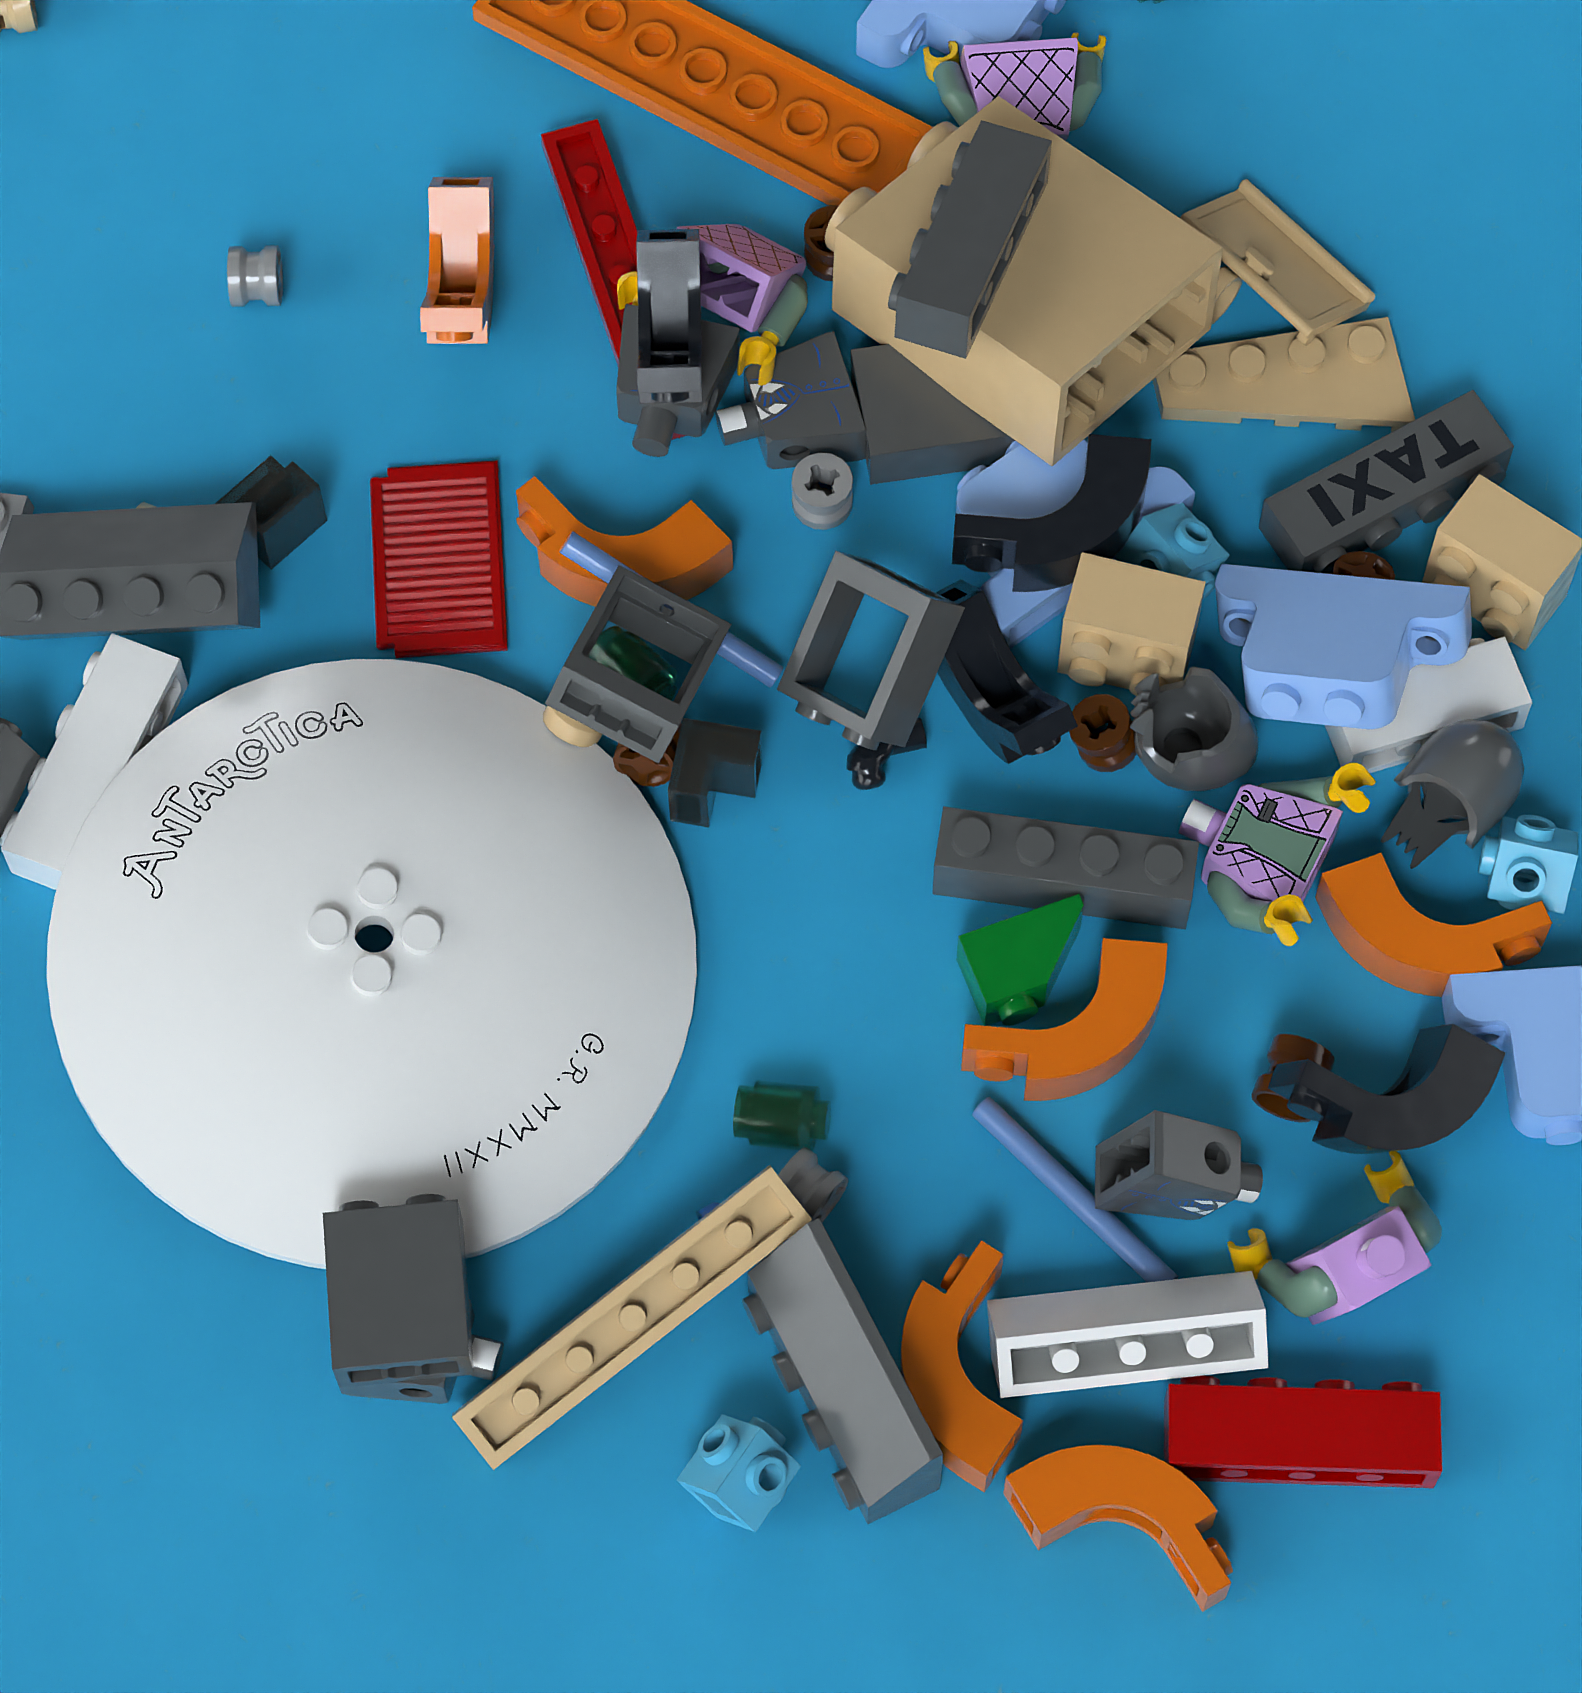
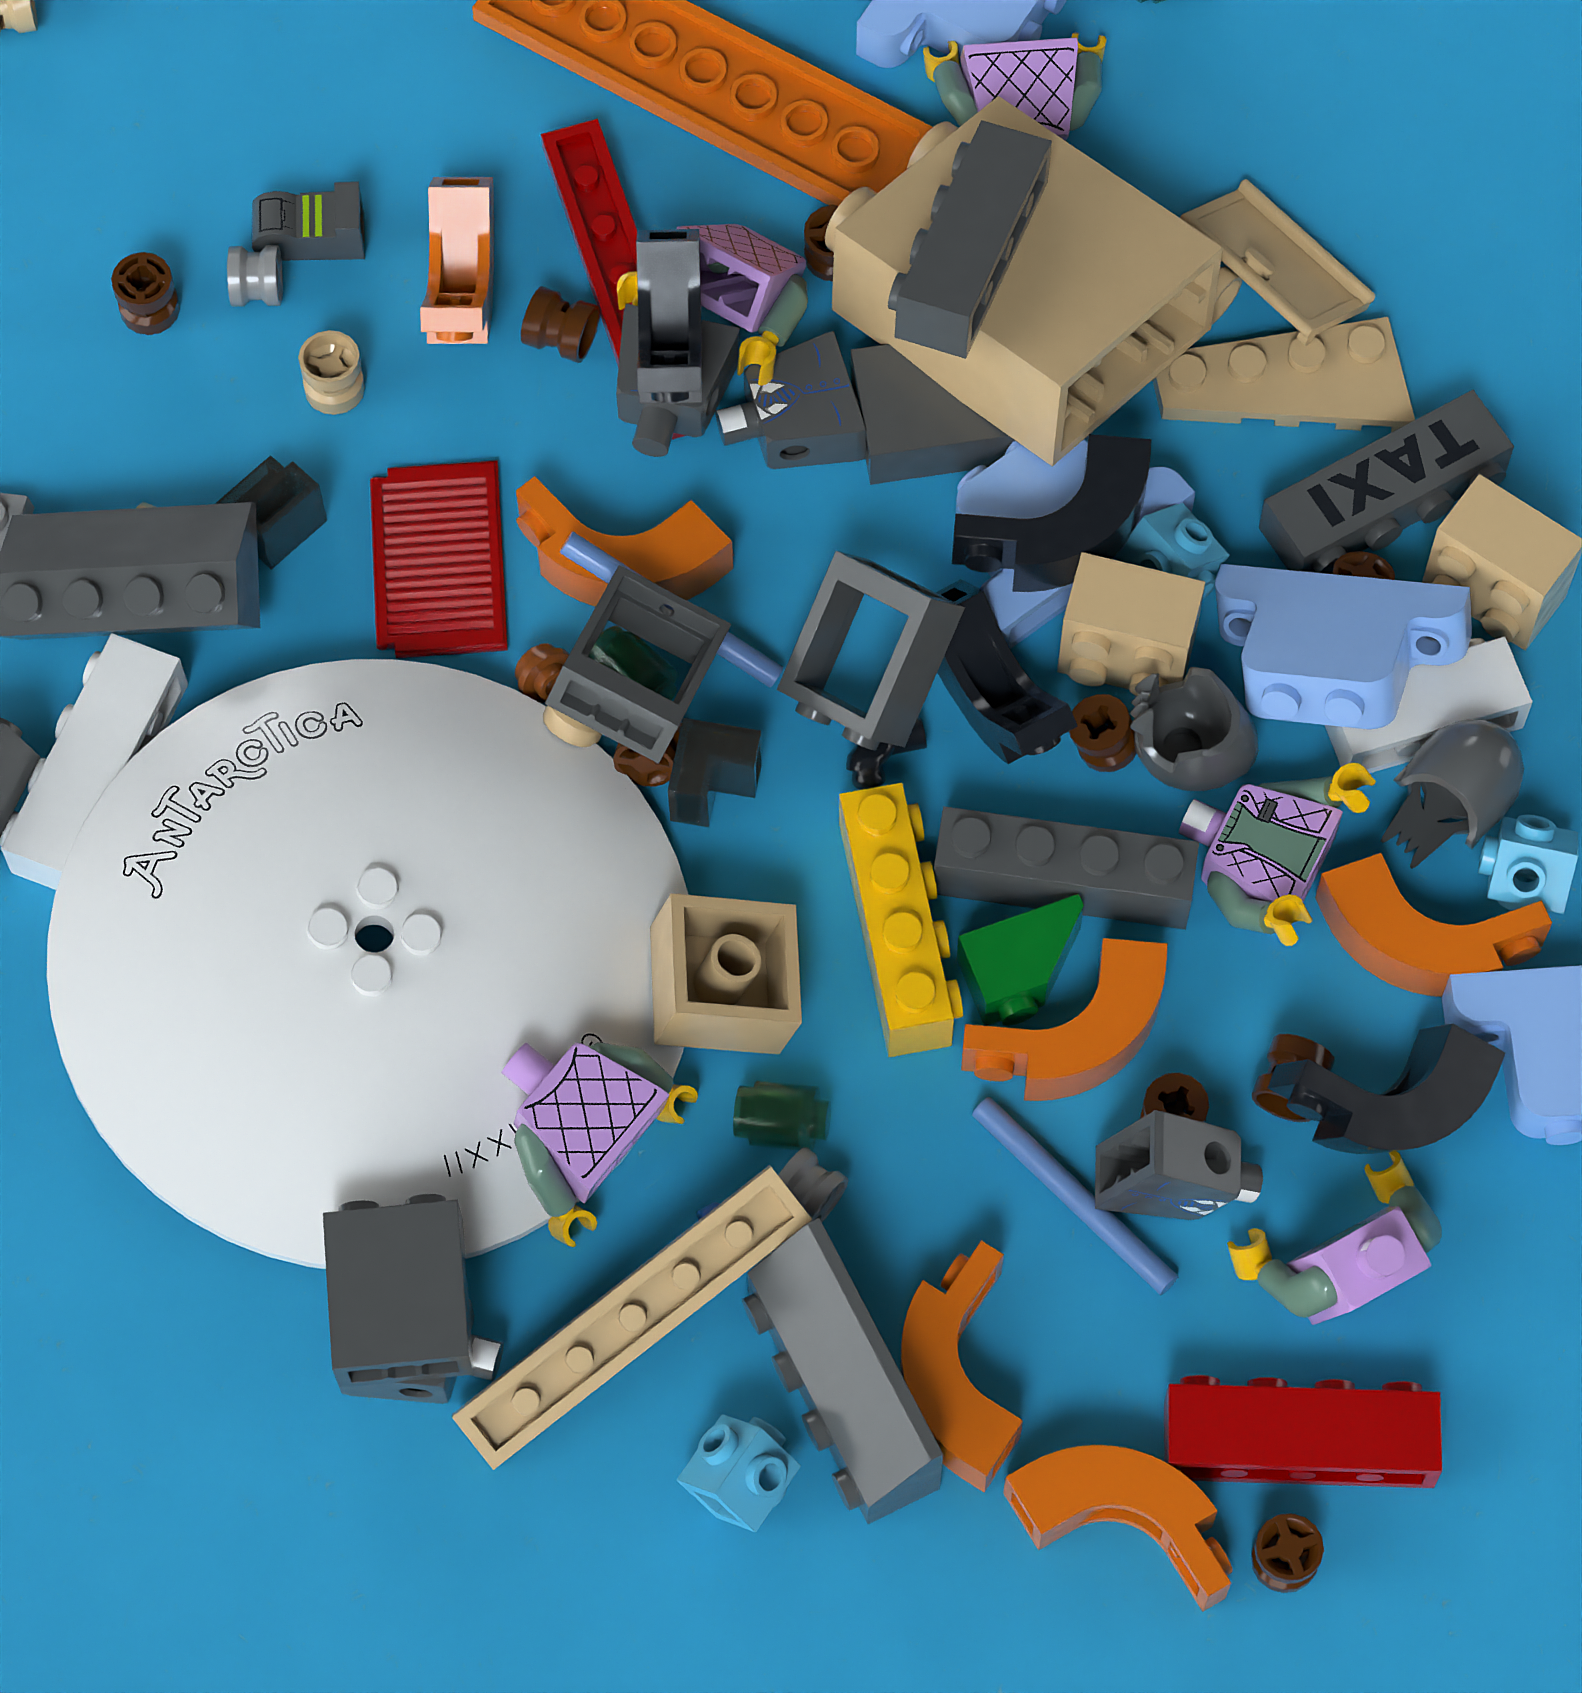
light grey wheel [791,453,853,530] -> none
white brick [987,1271,1268,1398] -> none
none -> reddish brown wheel [111,252,180,335]
none -> dark grey leg [252,181,365,261]
none -> tan wheel [298,330,365,415]
none -> lavender torso [501,1042,698,1247]
none -> dark orange plate [515,643,569,703]
none -> reddish brown wheel [521,286,600,363]
none -> tan brick [650,893,802,1055]
none -> yellow brick [839,783,963,1058]
none -> reddish brown wheel [1140,1073,1209,1123]
none -> reddish brown wheel [1251,1513,1324,1593]

